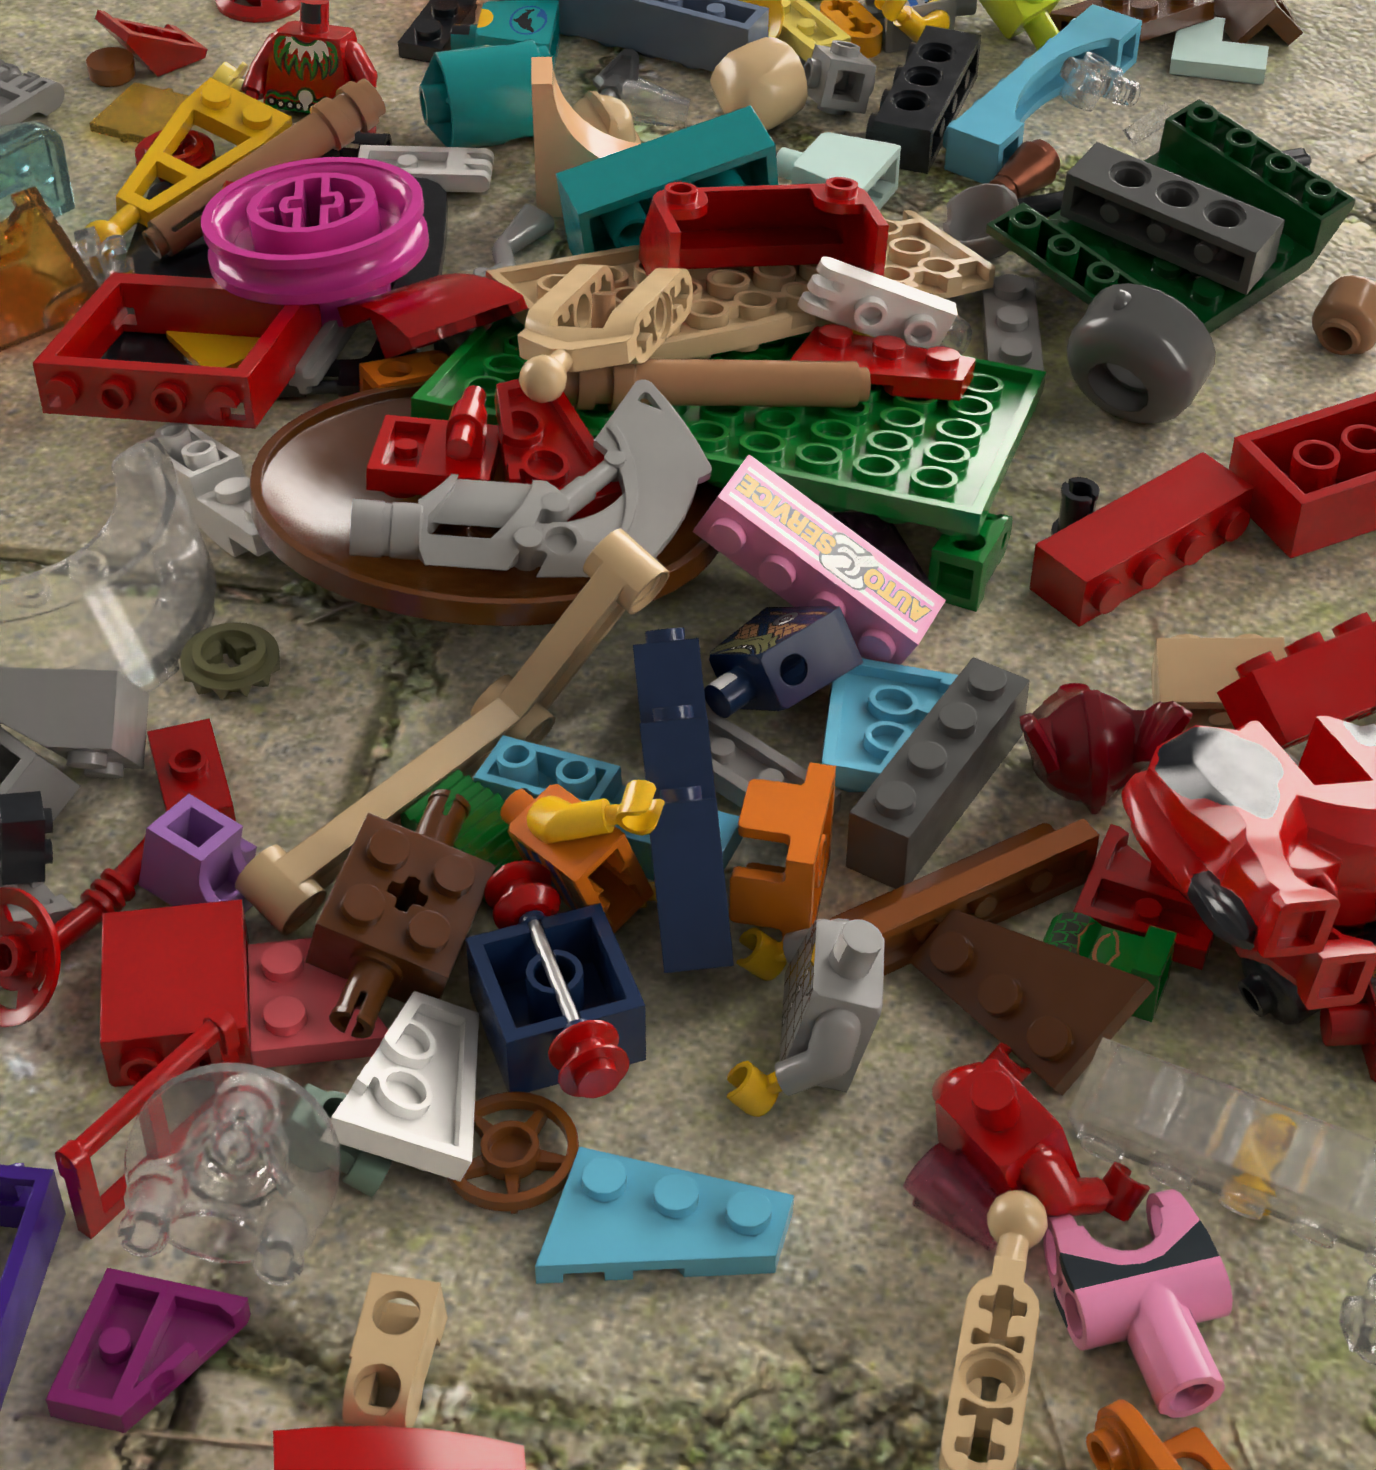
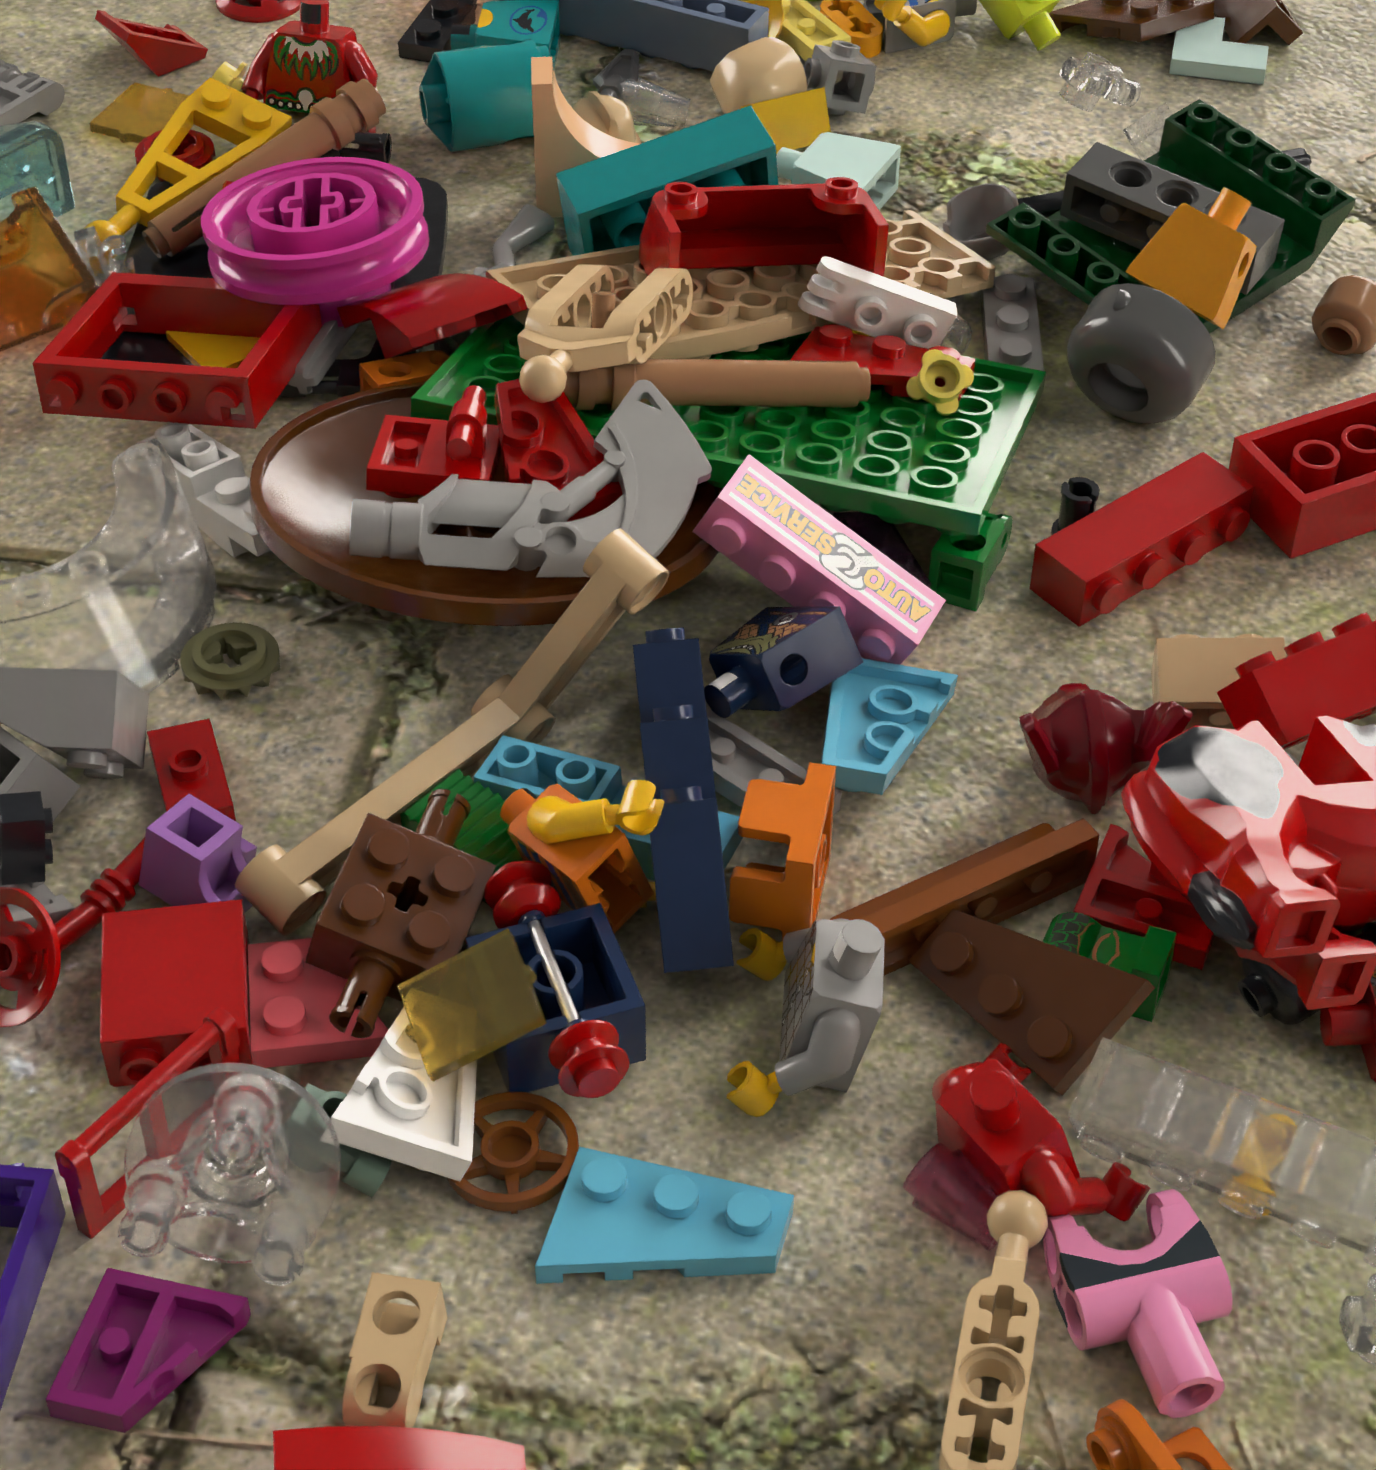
dark orange tile [86,47,136,87] -> none
white hinge [358,145,494,193] -> none
dark grey brick [846,657,1030,889] -> none
black brick [866,25,981,174] -> none
medium azure arch [943,4,1142,184] -> none
copper cone [989,139,1060,199] -> none
none -> clear yellow piece [397,928,547,1082]
none -> yellow sticker [740,87,831,154]
none -> light yellow plate [906,349,974,416]
none -> light orange torso [1126,187,1257,329]

